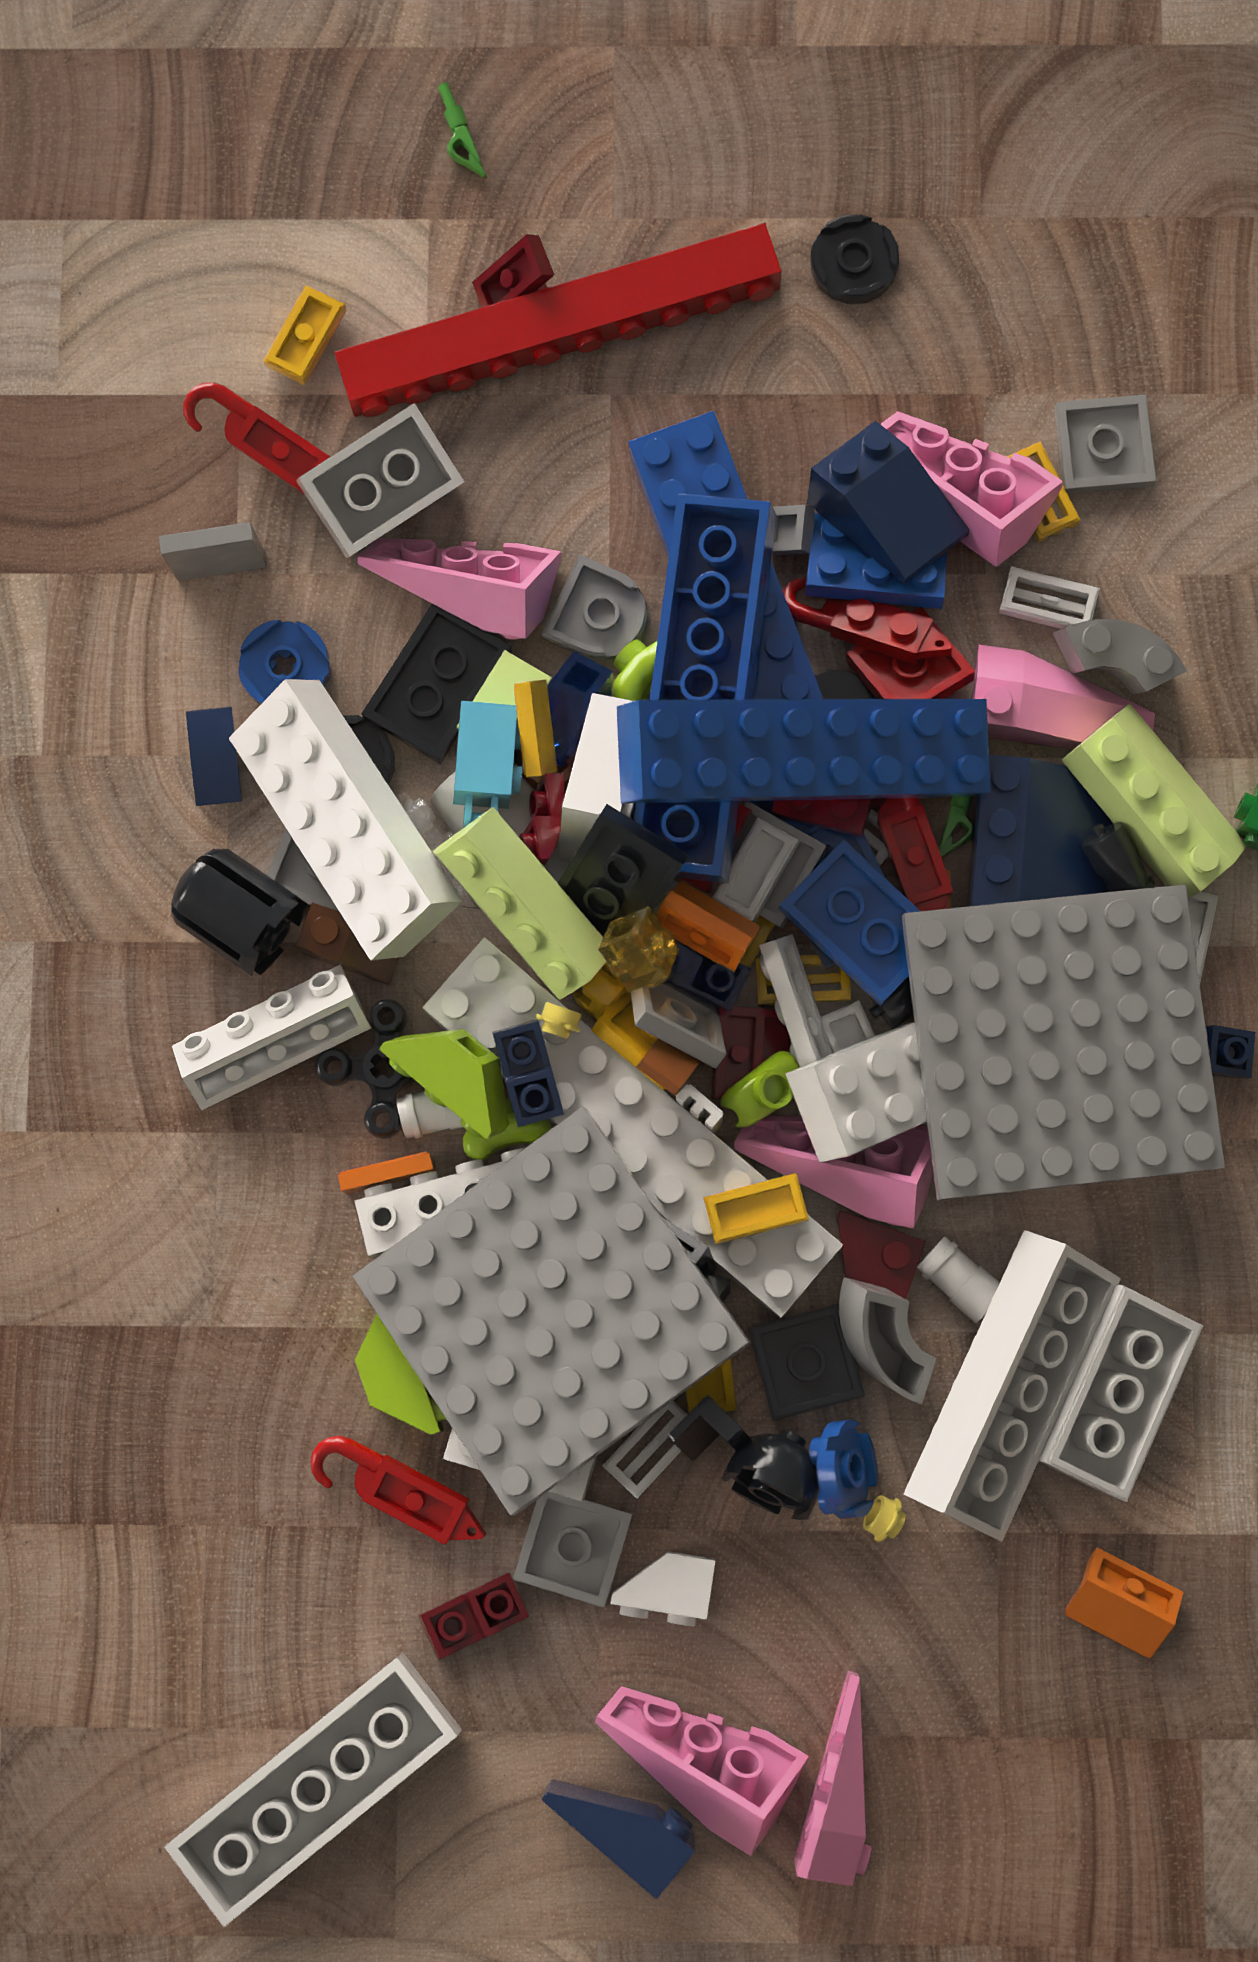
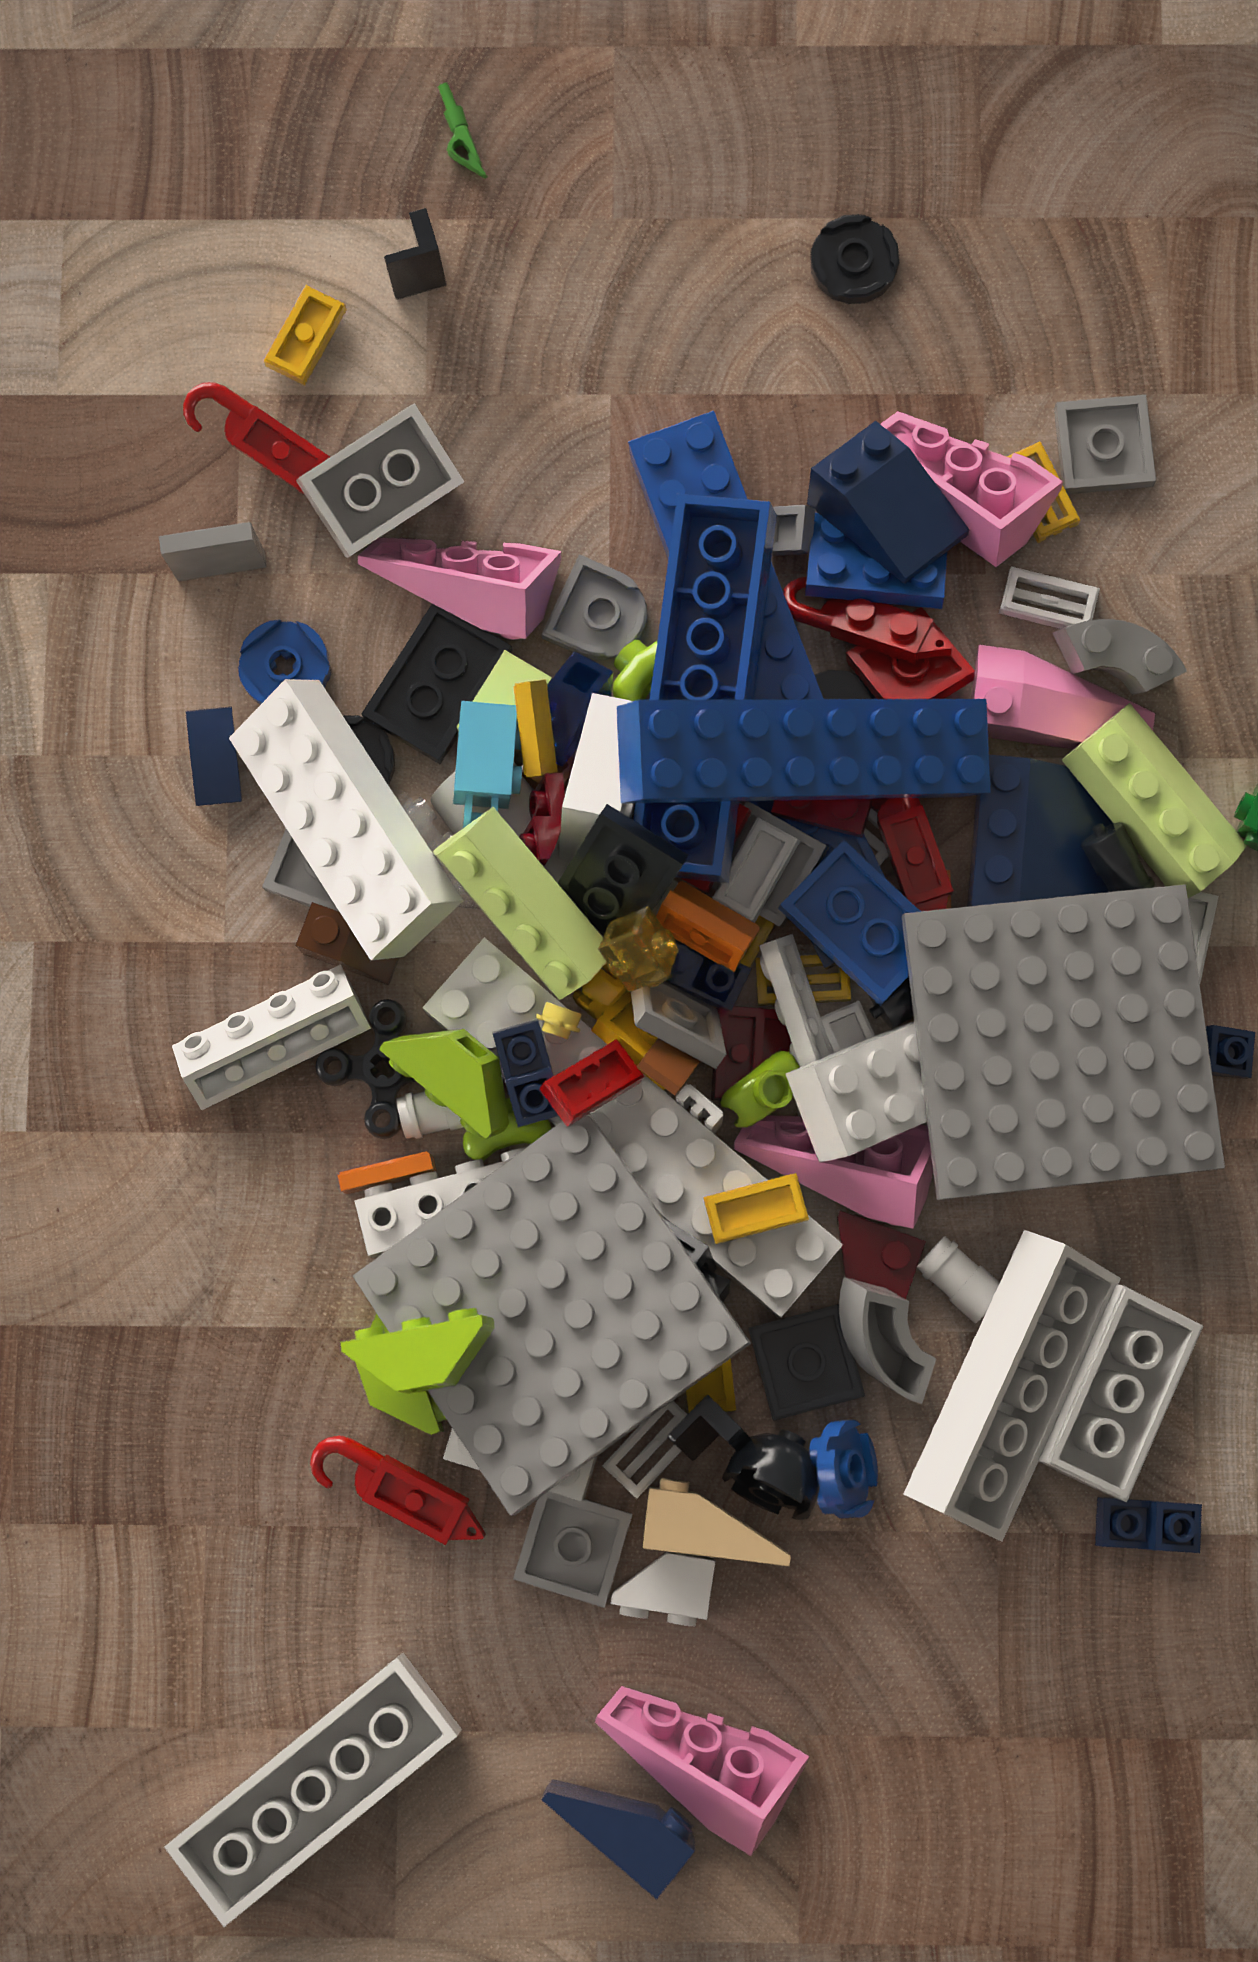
black cylinder [171,849,307,976] -> none
red brick [334,223,782,417] -> none
dark red slope [418,1572,529,1660] -> none
dark red slope [472,234,554,307] -> none
bright pink wedge [794,1670,871,1886] -> none
light yellow plate [863,1495,906,1542] -> none
bright green hand [938,795,974,859] -> none
orange panel [1065,1547,1184,1658] -> none
none -> lime slope [340,1308,495,1394]
none -> black panel [384,208,447,299]
none -> red plate [539,1039,645,1127]
none -> tan slope [643,1478,791,1566]
none -> dark blue slope [1095,1497,1202,1553]

